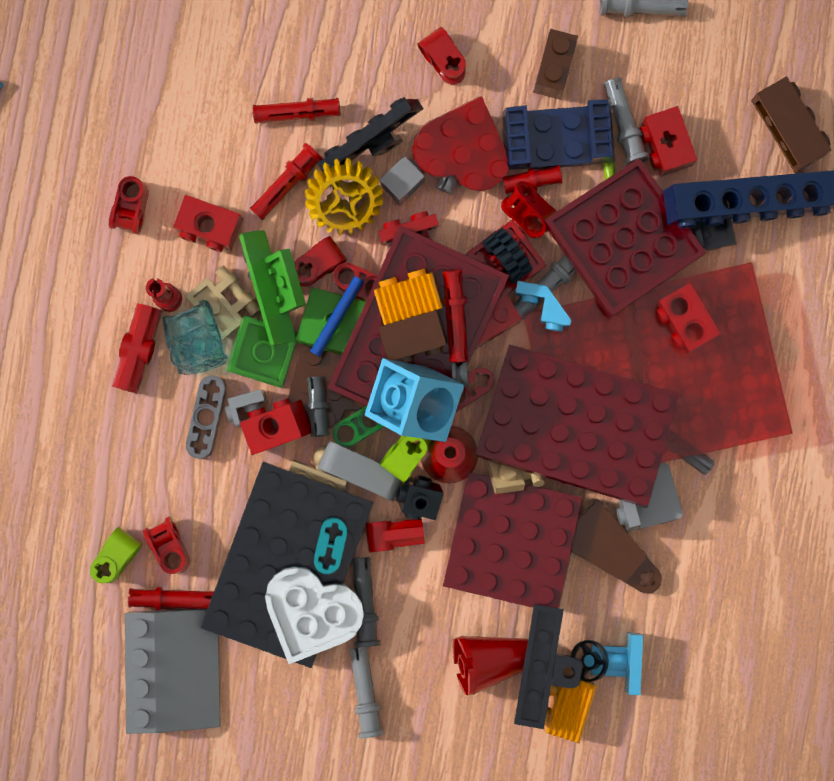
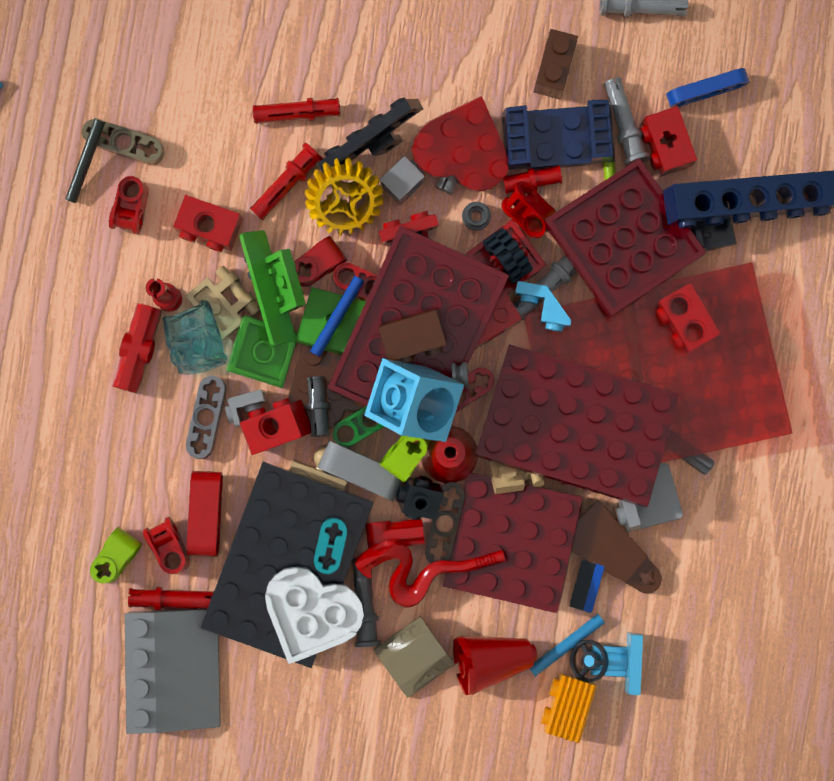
light grey pin [349,647,385,739] -> none
light orange brick [374,268,443,325] -> none
red piece [417,27,466,85] -> none
red pin [442,270,468,362] -> none
black plate [514,604,583,729] -> none
reddish brown brick [751,76,832,173] -> none
none -> pearl dark grey bar [65,118,106,203]
none -> dark tan beam [82,119,165,165]
none -> red beam [187,471,223,557]
none -> red animal [355,540,506,608]
none -> dark tan slope [373,616,455,698]
none -> dark brown beam [425,482,465,563]
none -> dark grey plate [462,202,491,231]
none -> dark azure bar [530,614,605,677]
none -> black sticker [570,560,604,613]
none -> blue beam [666,68,750,108]

